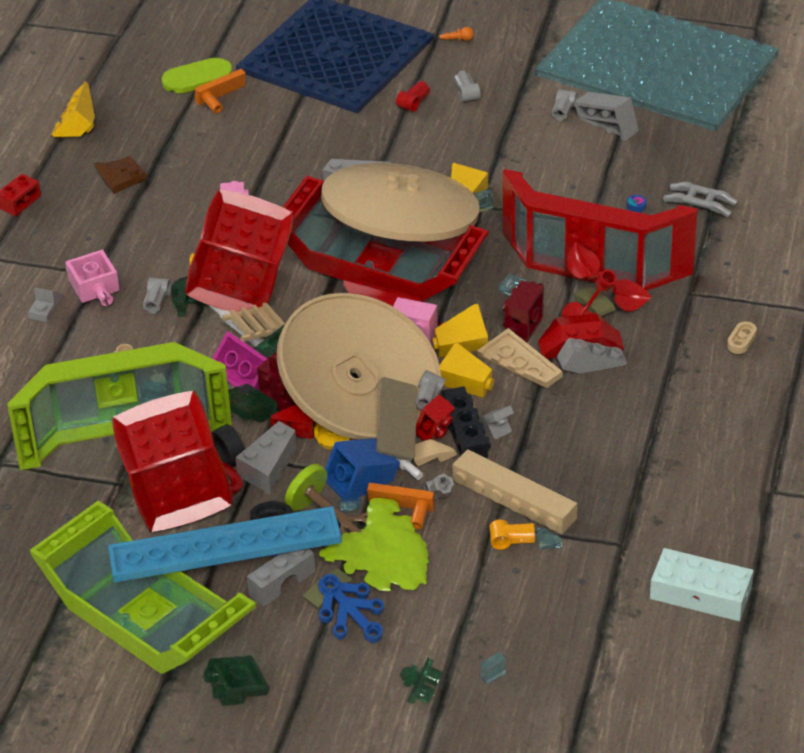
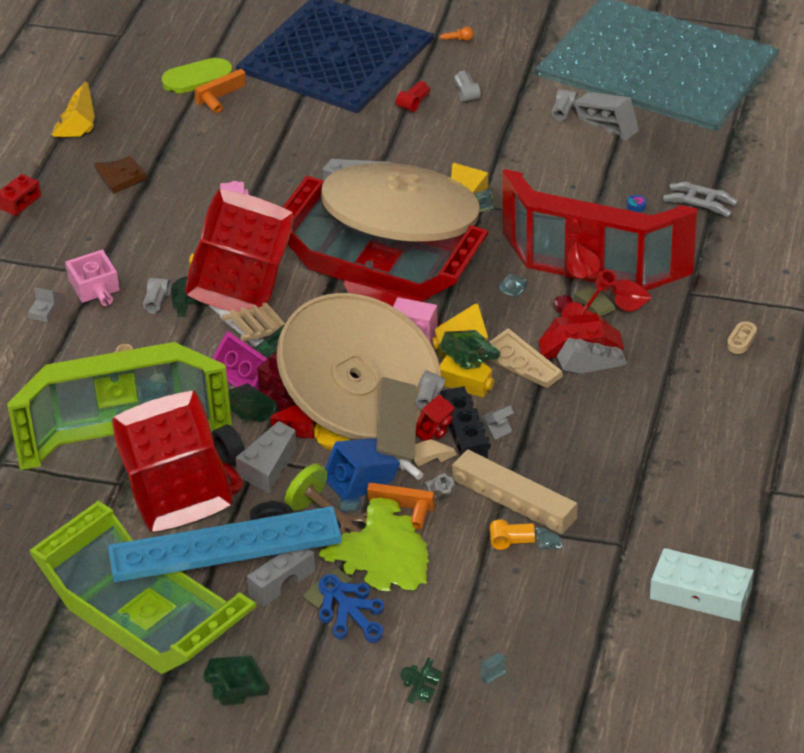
dark red brick [503,280,544,342] -> none
none -> clear green plate [440,330,501,369]
none -> dark red tile [553,295,574,313]

